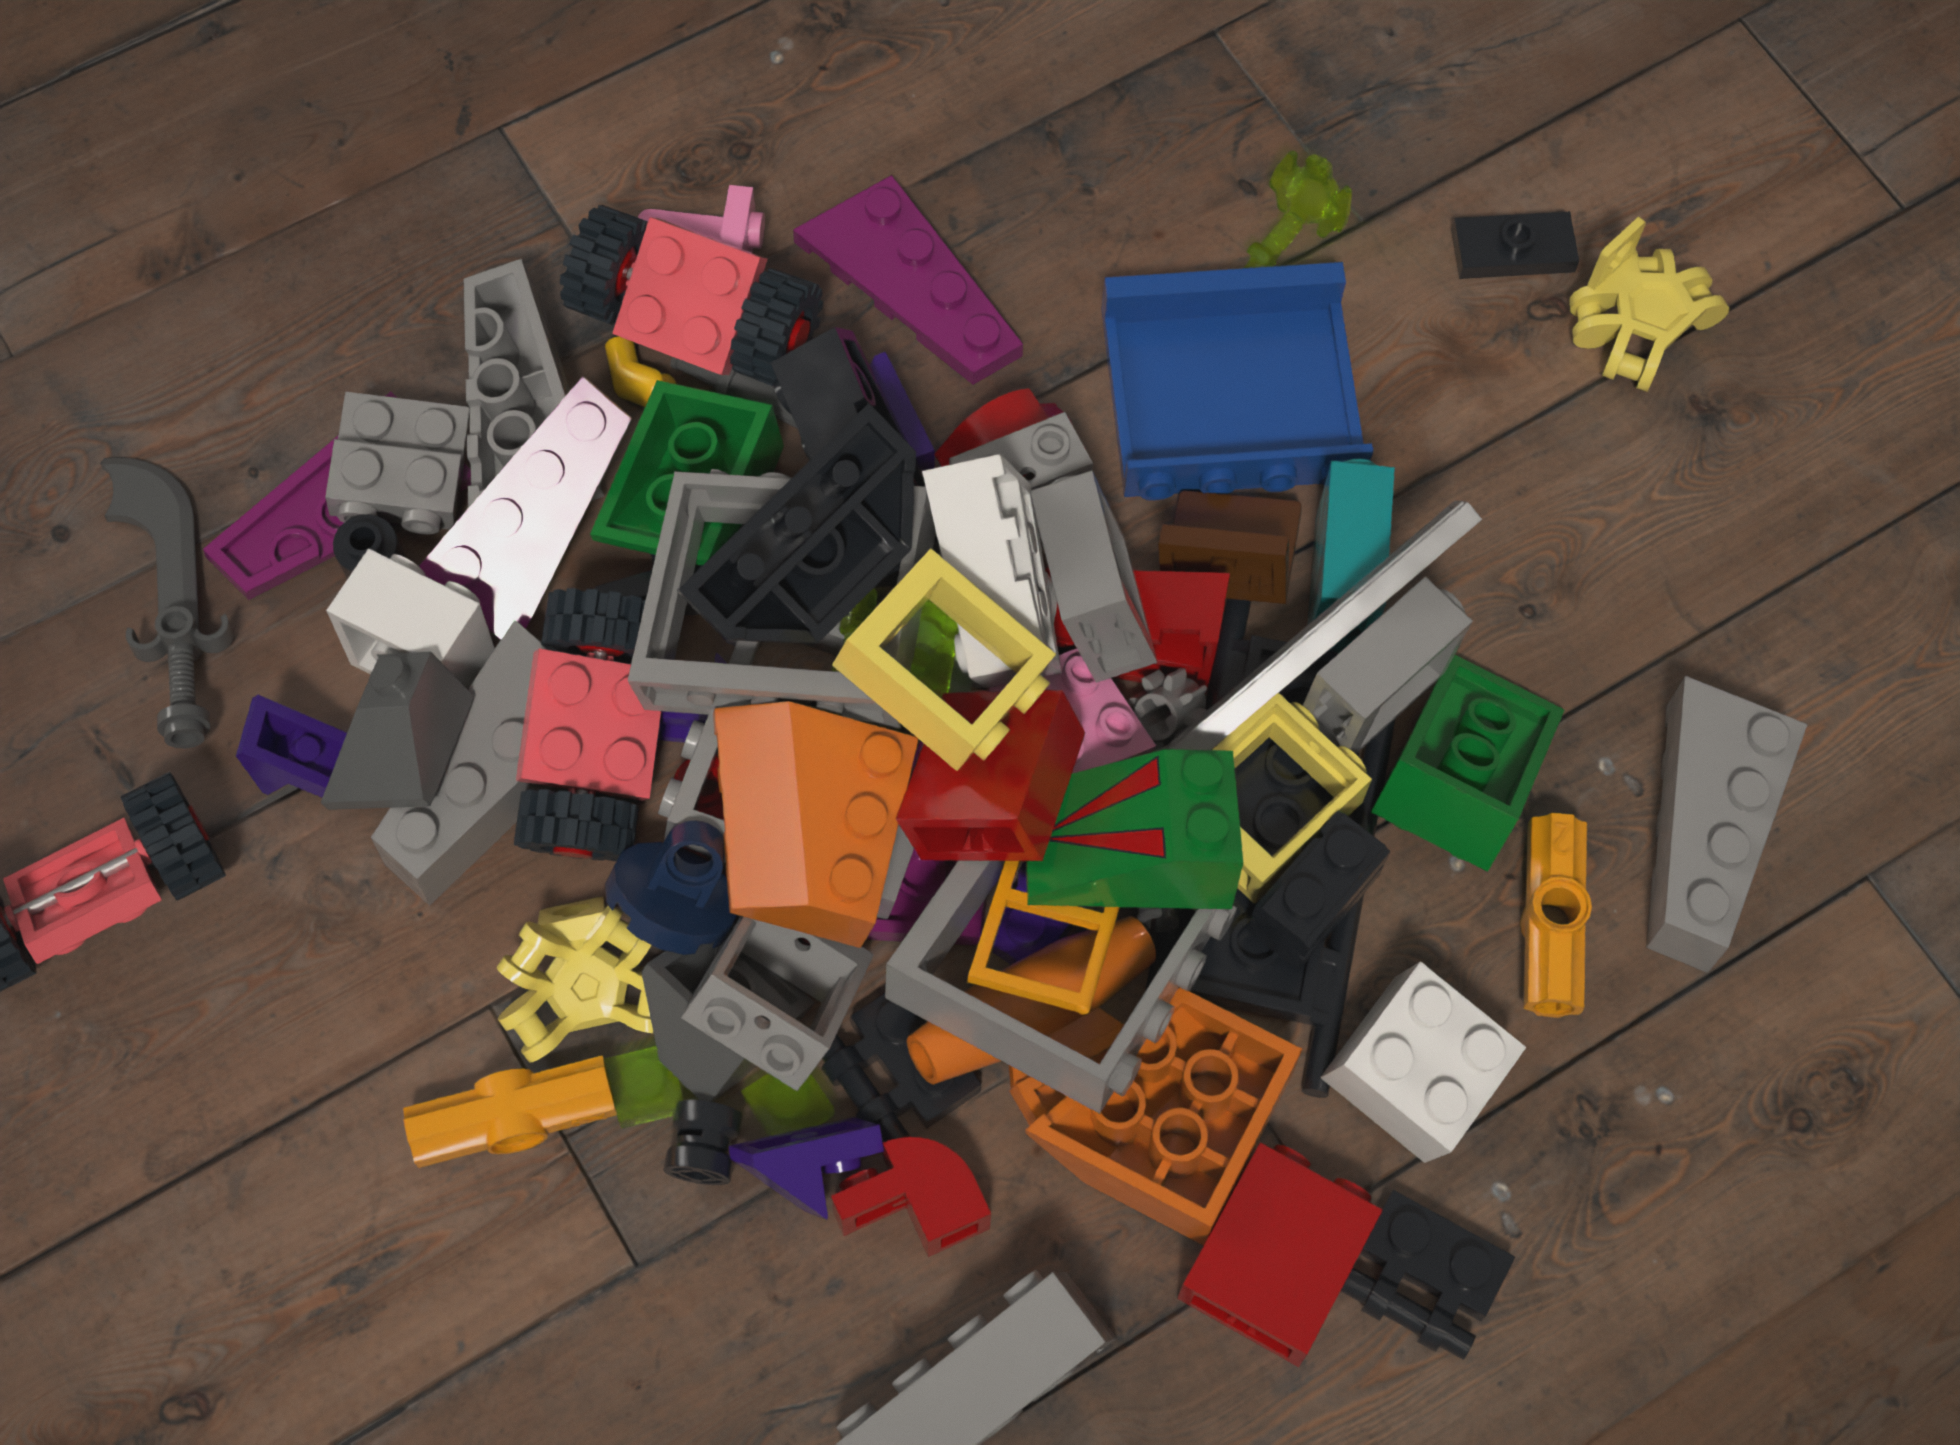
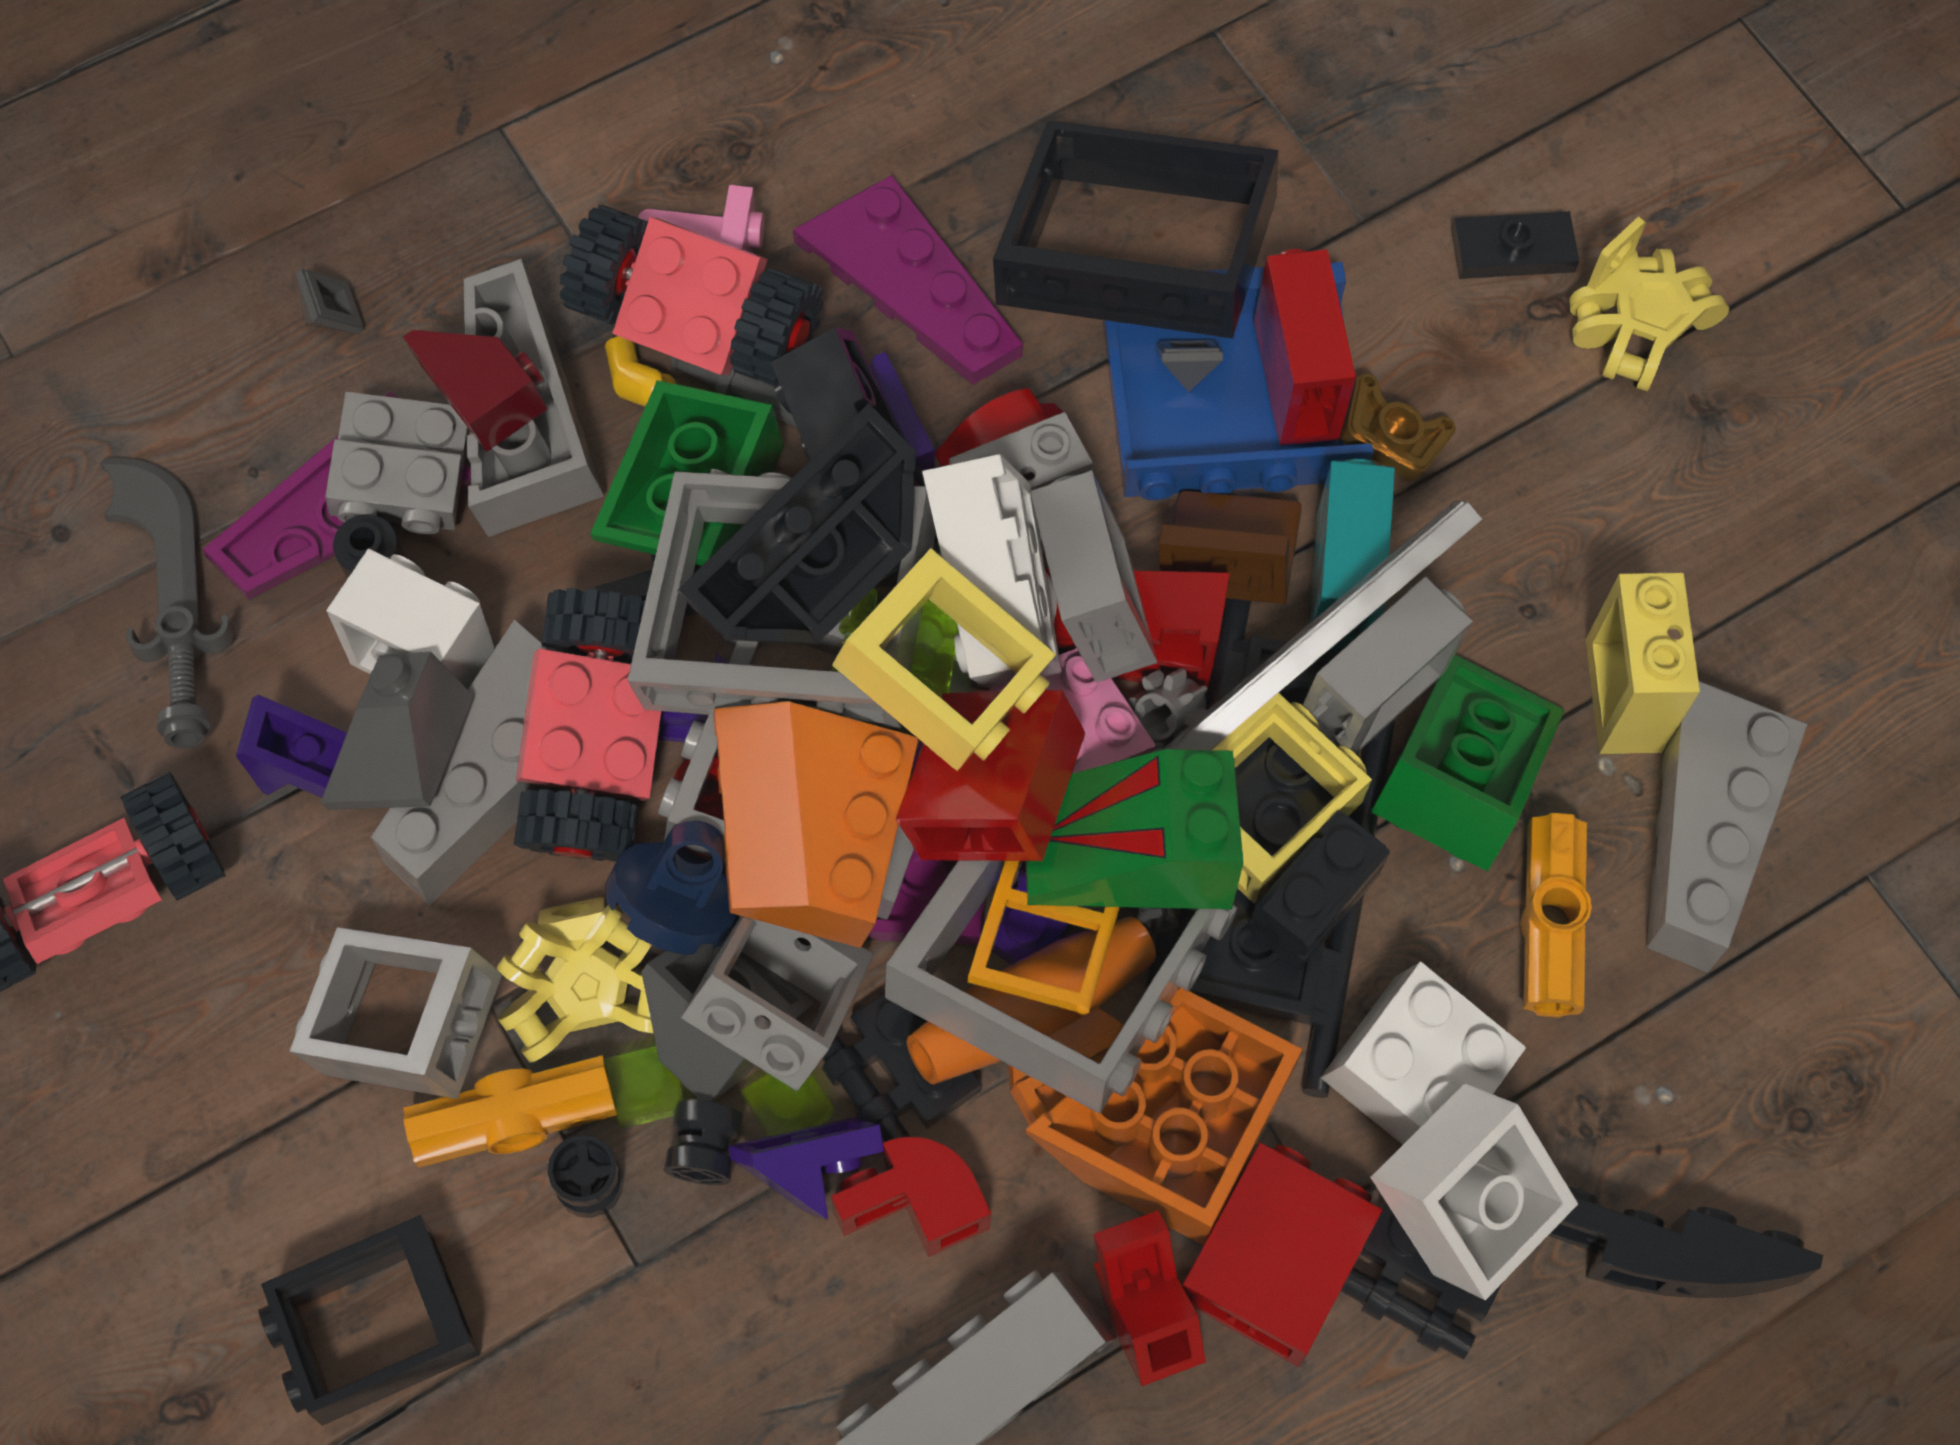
wing [419,376,632,639] -> none
clear neon green piece [1243,150,1352,268] -> none
none -> black window [258,1215,480,1426]
none -> light grey window [289,927,502,1099]
none -> dark grey slope [296,268,364,334]
none -> dark red slope [403,330,548,452]
none -> black wheel [547,1135,623,1218]
none -> black window [993,120,1279,339]
none -> red brick [1093,1210,1206,1387]
none -> dark grey slope [1156,339,1223,392]
none -> red brick [1254,249,1356,446]
none -> pearl gold piece [1340,373,1456,481]
none -> white brick [1370,1084,1578,1300]
none -> black slope [1548,1187,1824,1298]
none -> light yellow window [1585,573,1700,754]

